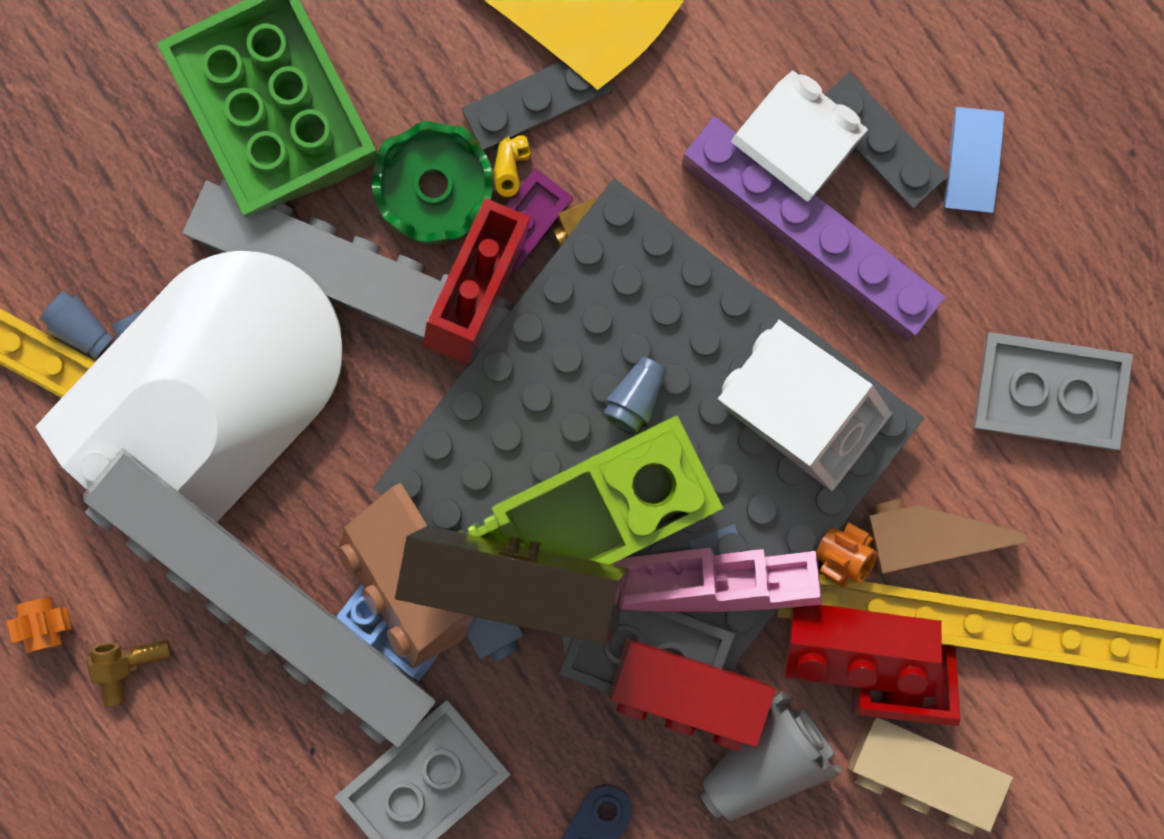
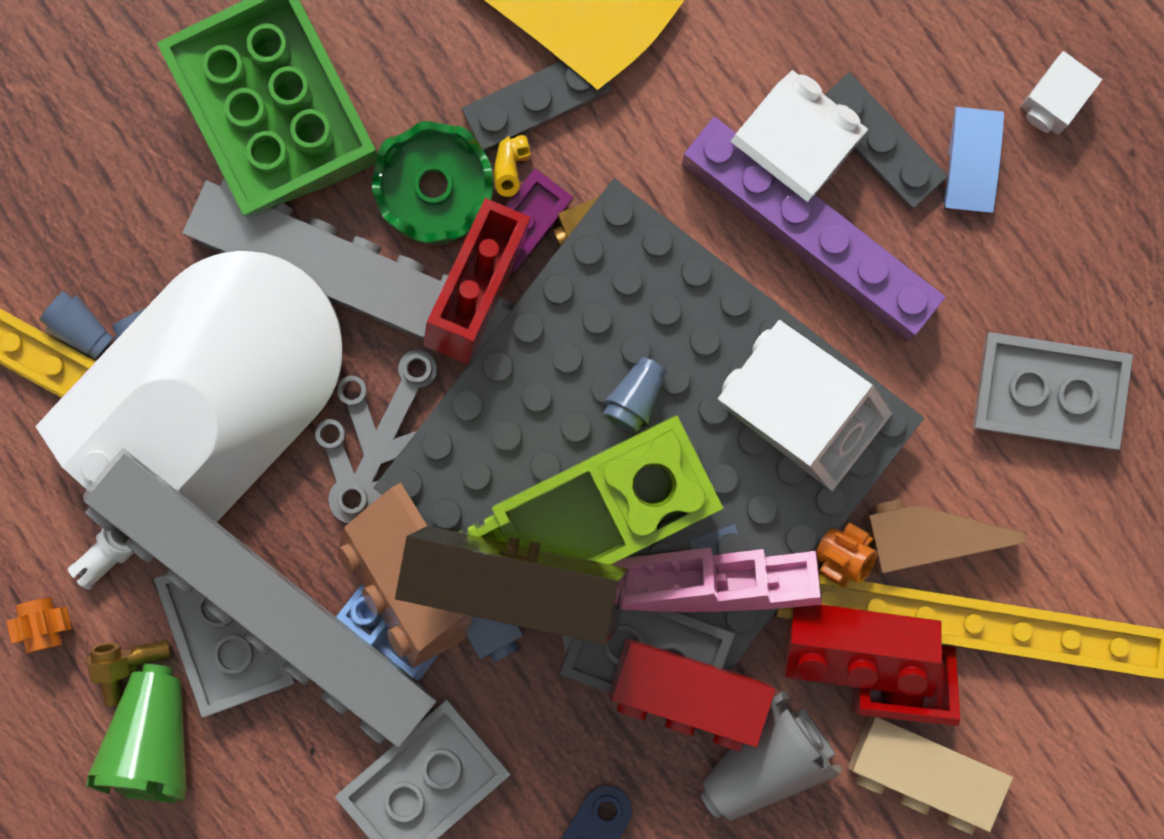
none -> white pin [68,526,134,590]
none -> bright green cone [85,664,187,803]
none -> light grey plate [154,545,297,718]
none -> light grey plant [315,350,438,523]
none -> white brick [1020,51,1102,135]

